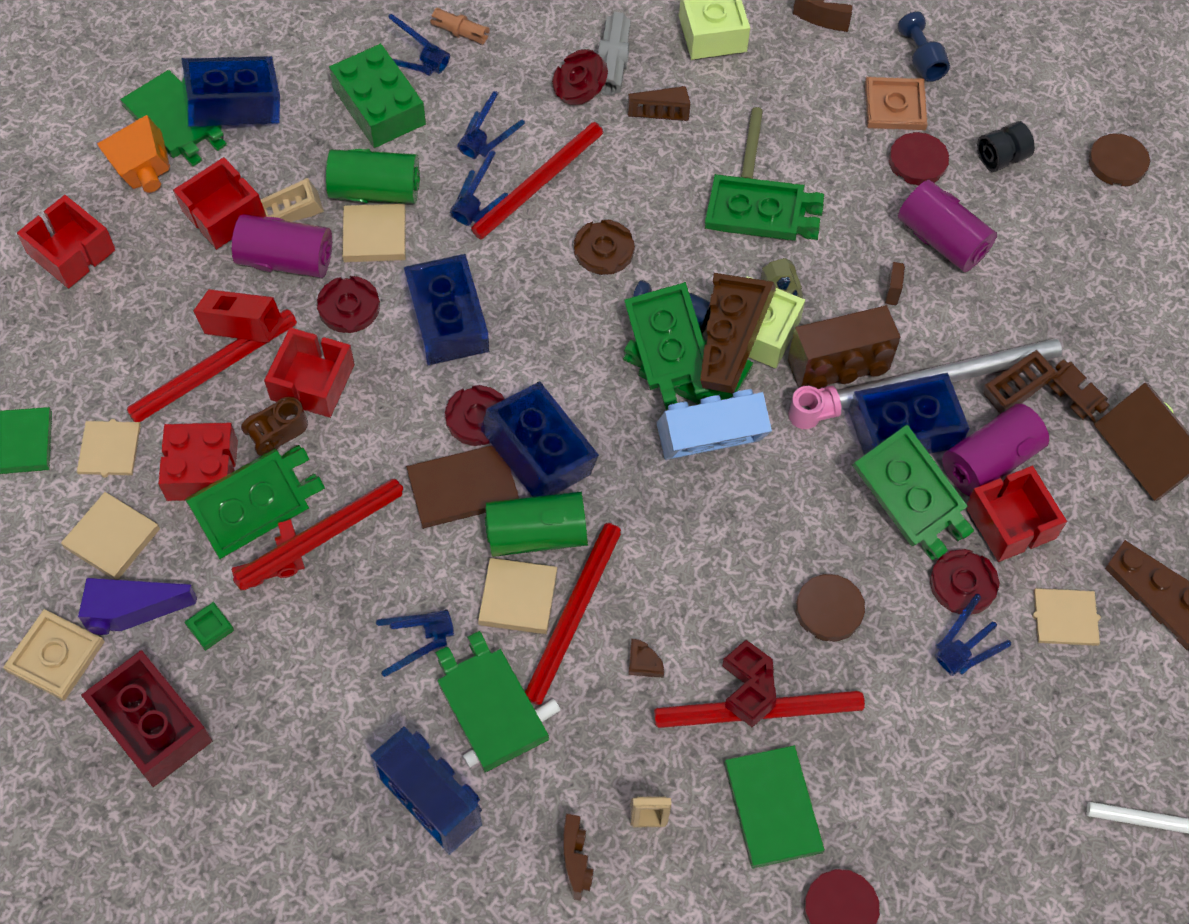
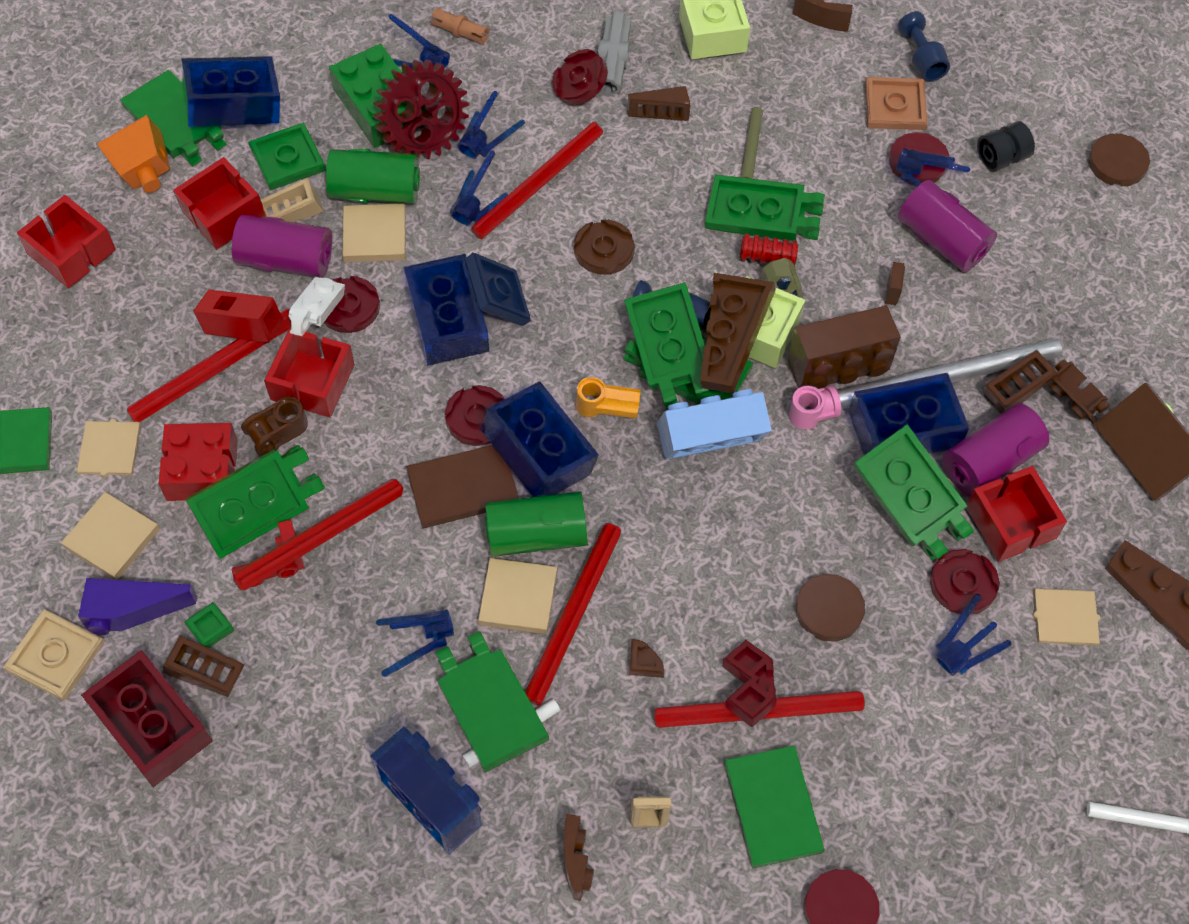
none -> reddish brown slope [163,635,245,697]
none -> green tile [248,122,326,191]
none -> white hinge [289,277,345,336]
none -> dark red gear [373,59,470,159]
none -> dark blue tile [465,253,531,326]
none -> light orange piece [575,377,641,419]
none -> red piece [740,234,799,266]
none -> clear blue plant [896,148,970,187]

